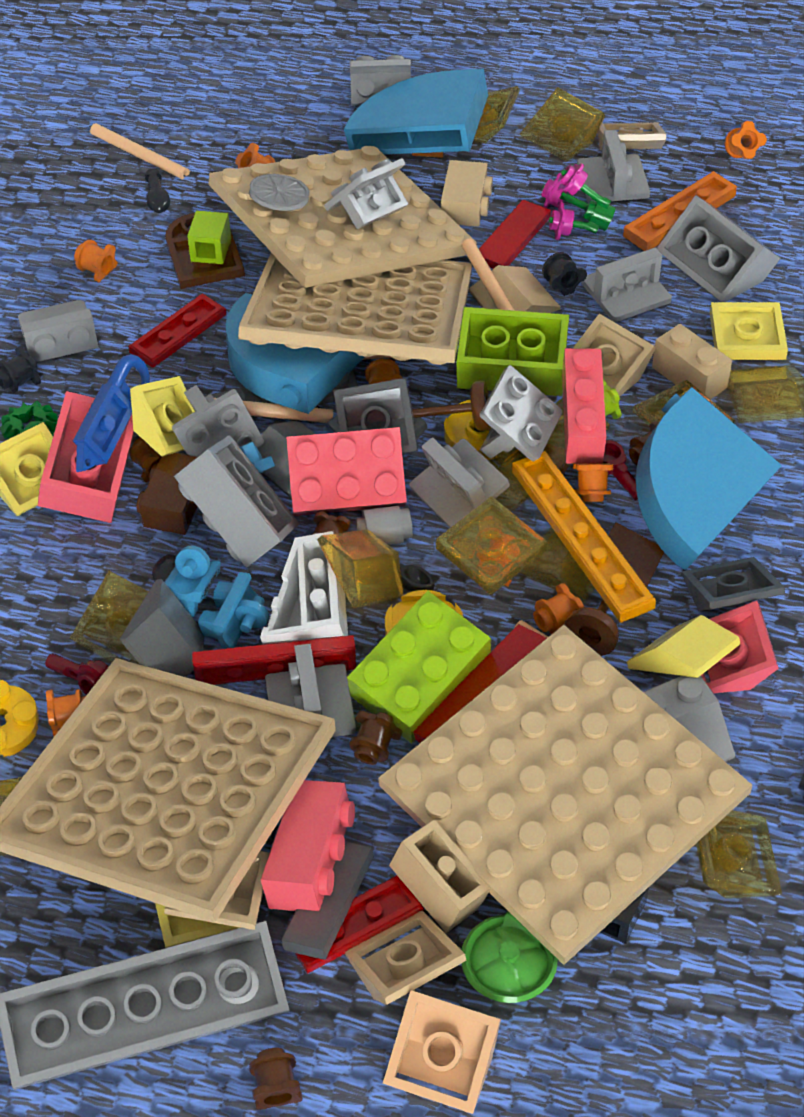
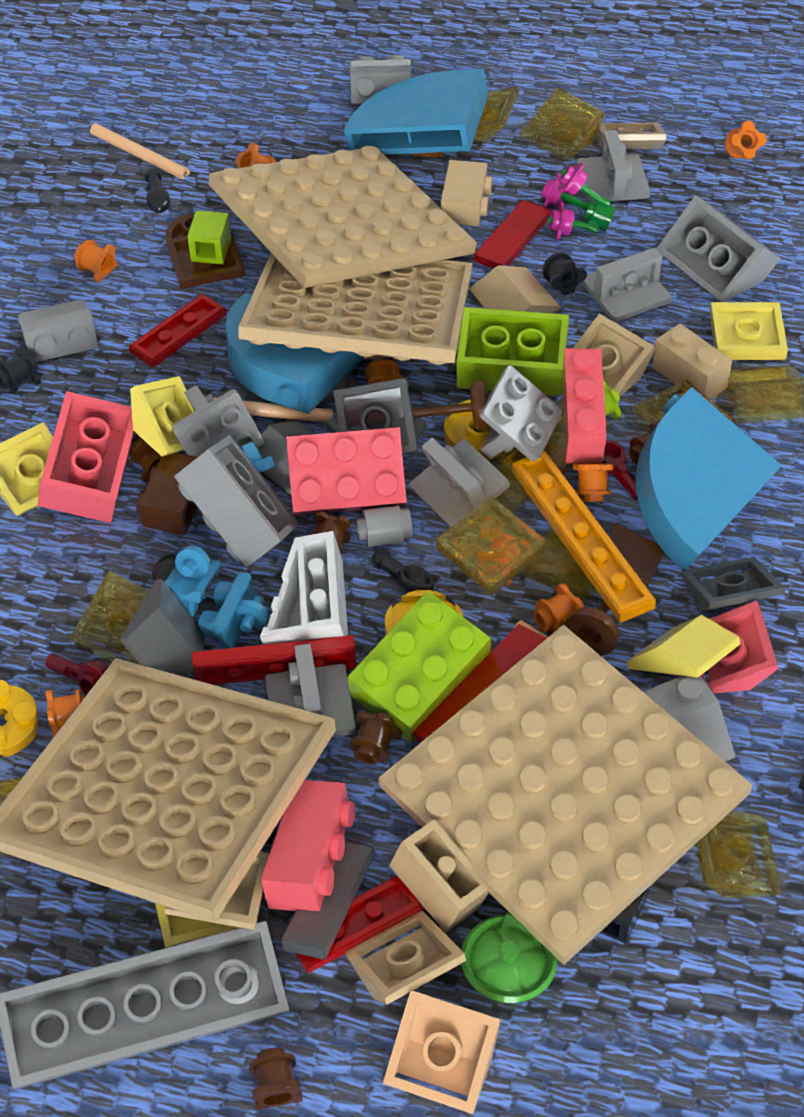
green gear [0,400,58,440] -> none
blue plate [73,354,150,472] -> none
light grey wheel [249,174,309,211] -> none
clear yellow slope [317,529,403,608] -> none
light grey bracket [324,158,408,229] -> none
light nougat piece [462,238,515,311] -> none
orange plate [623,171,737,251] -> none

